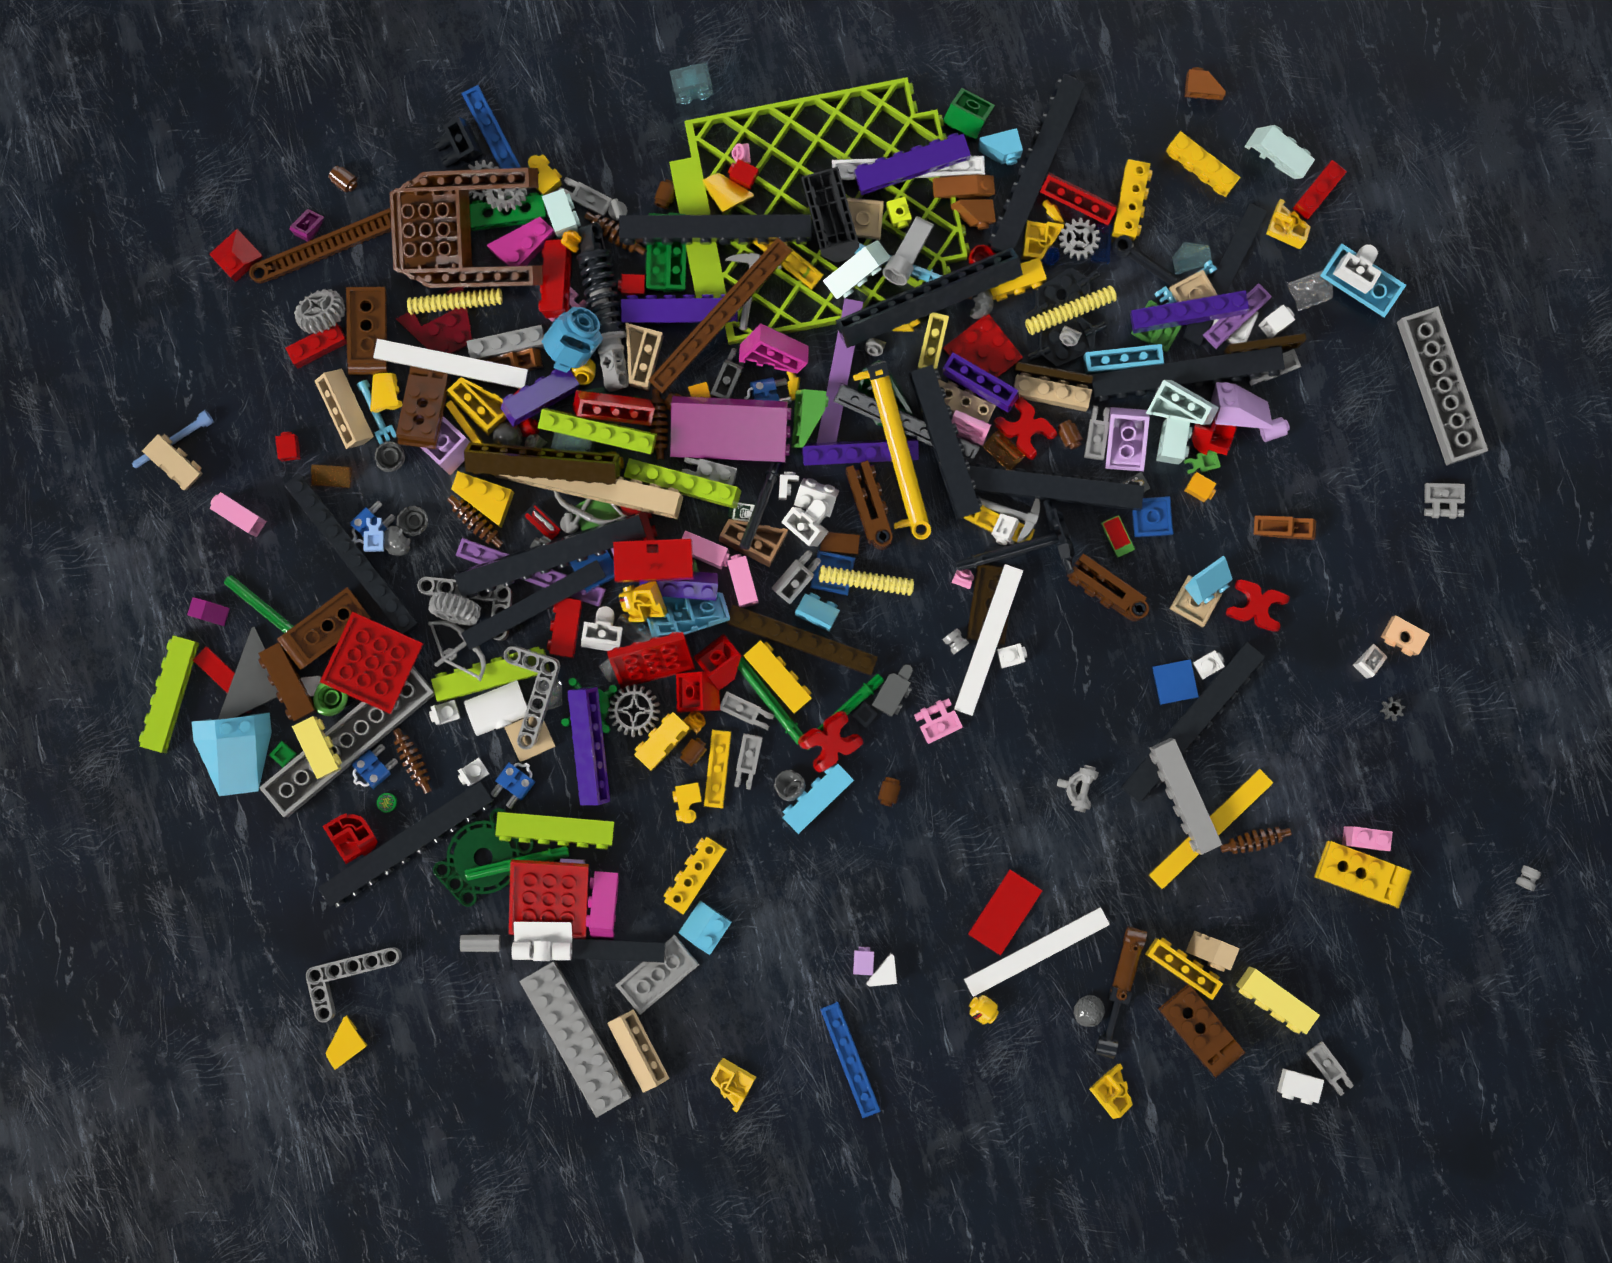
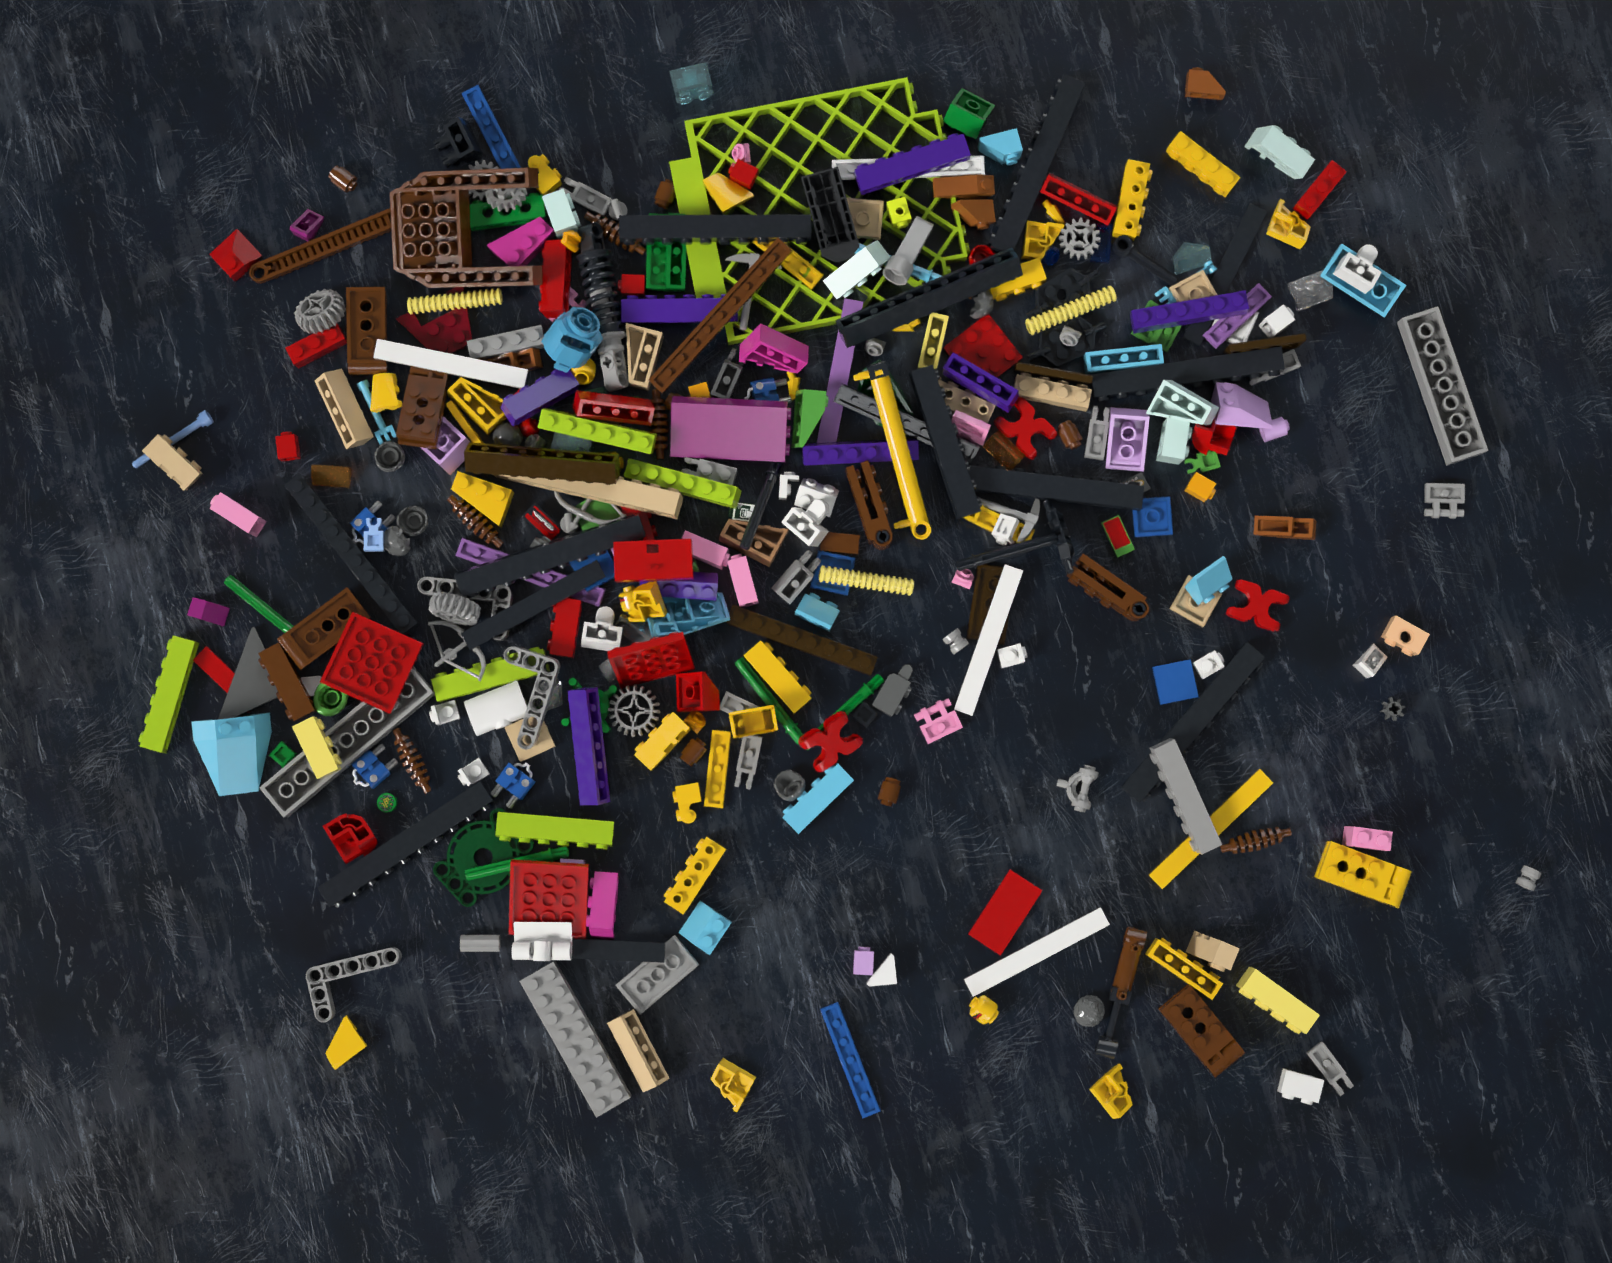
red slope [693,634,741,690] -> none
none -> yellow piece [729,705,778,738]

